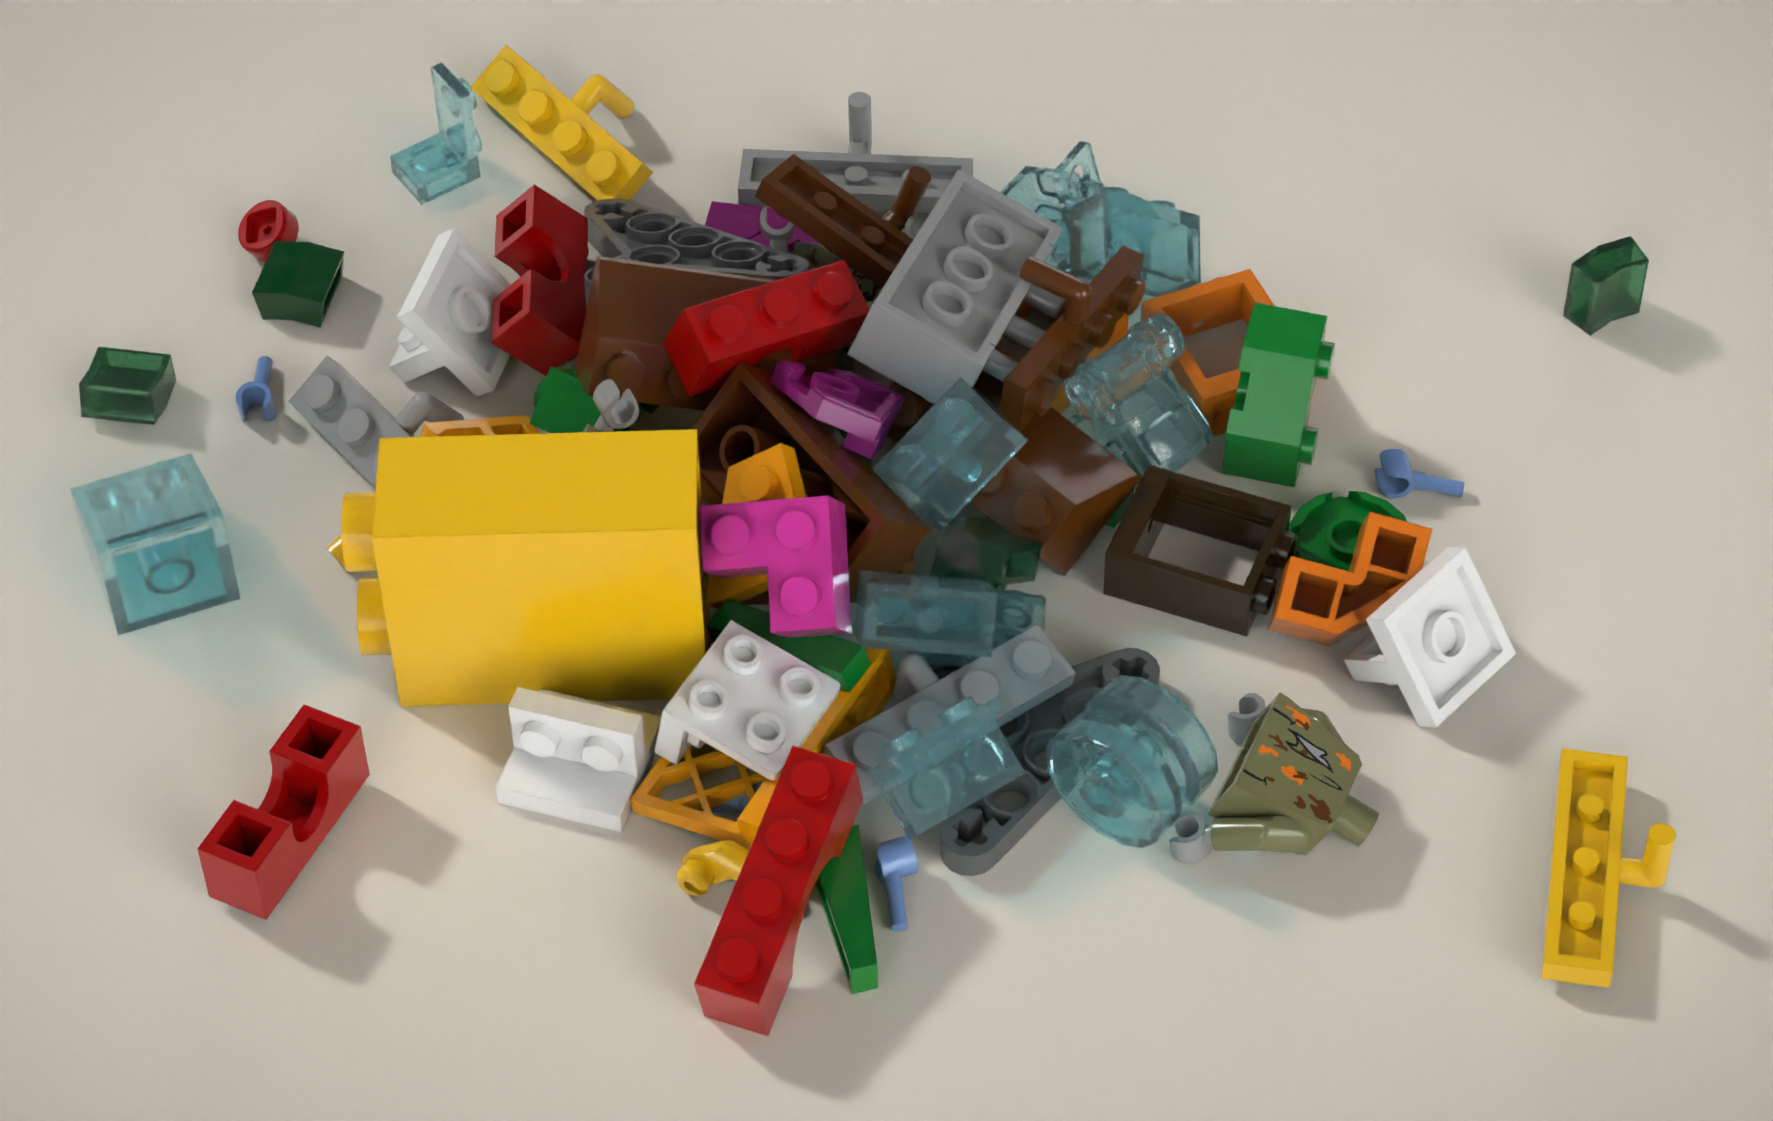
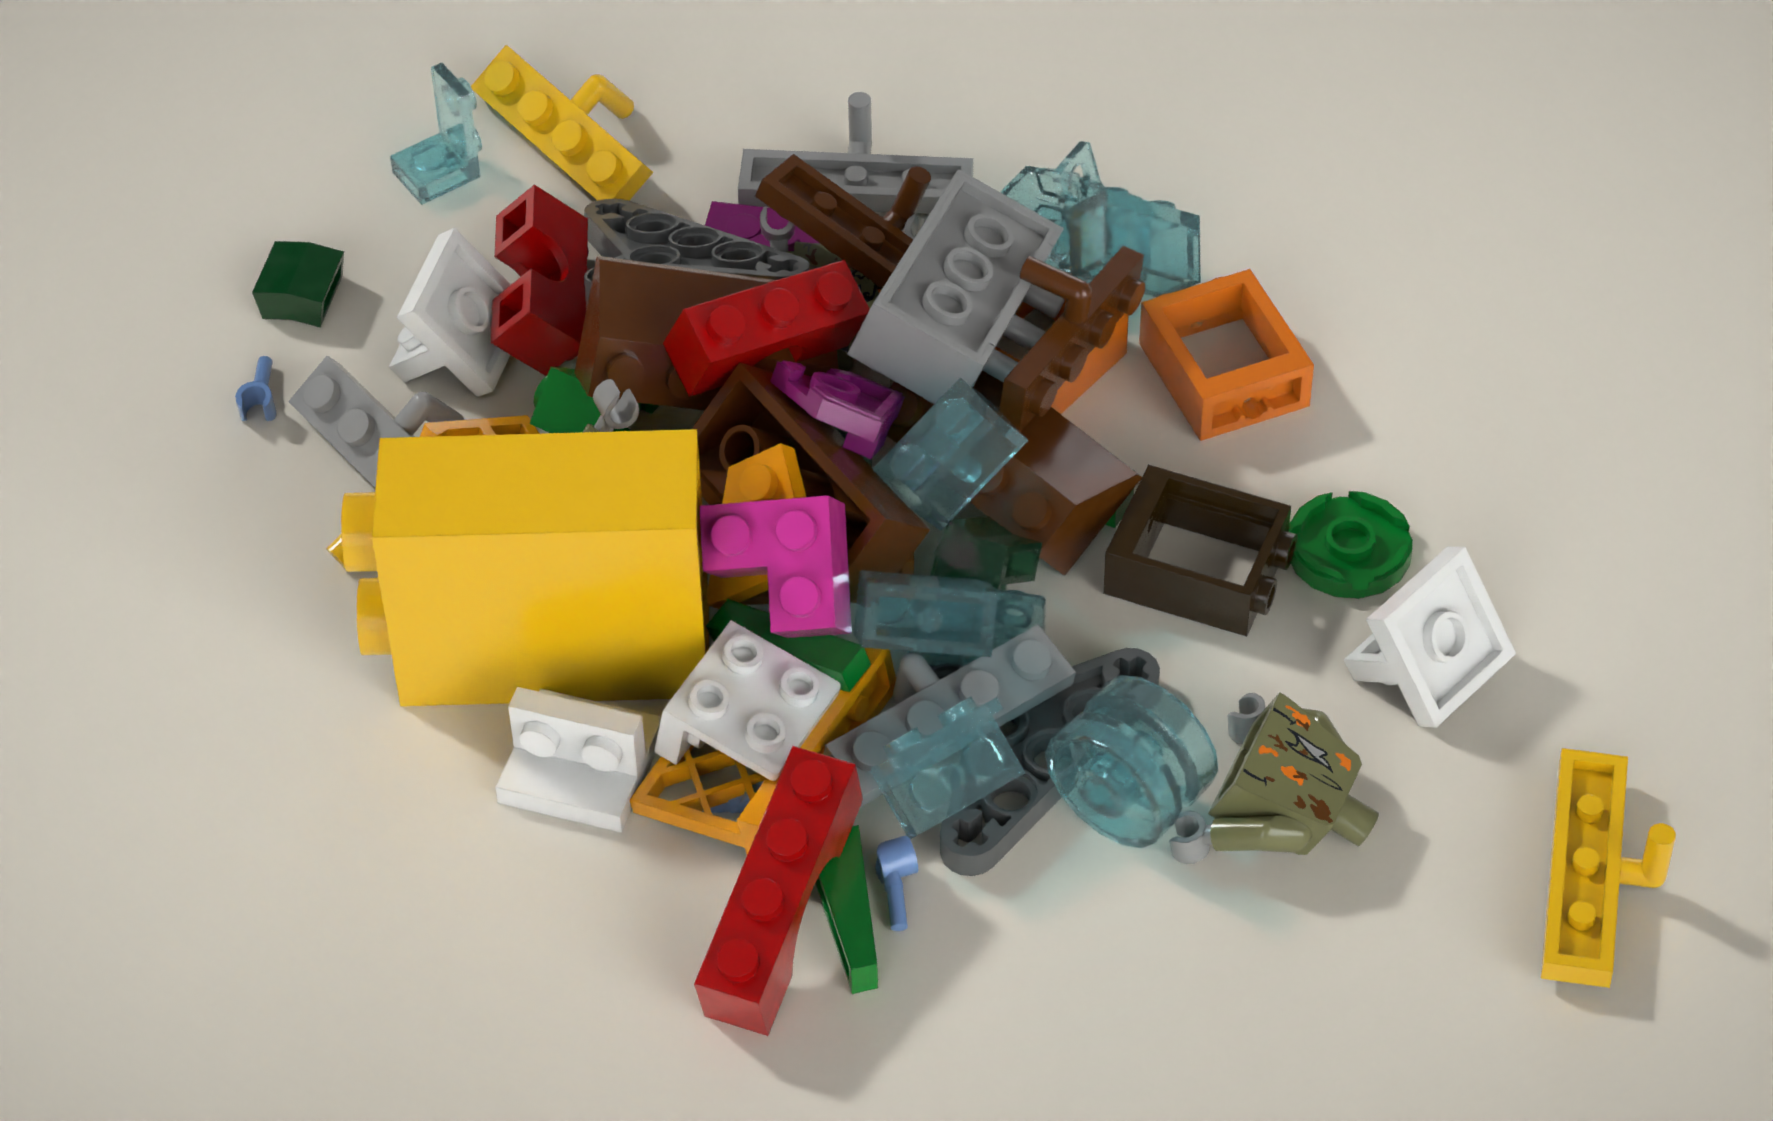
clear light blue slope [70,453,240,635] -> none
clear green piece [79,347,176,425] -> none
red arch [197,704,370,920] -> none
red tile [238,200,299,262] -> none
yellow arm [676,840,749,896] -> none
clear light blue piece [1063,313,1215,491] -> none
green brick [1222,302,1335,487] -> none
orange brick [1267,512,1432,646] -> none
medium blue hand [1374,448,1464,499] -> none
clear green piece [1563,236,1649,336] -> none

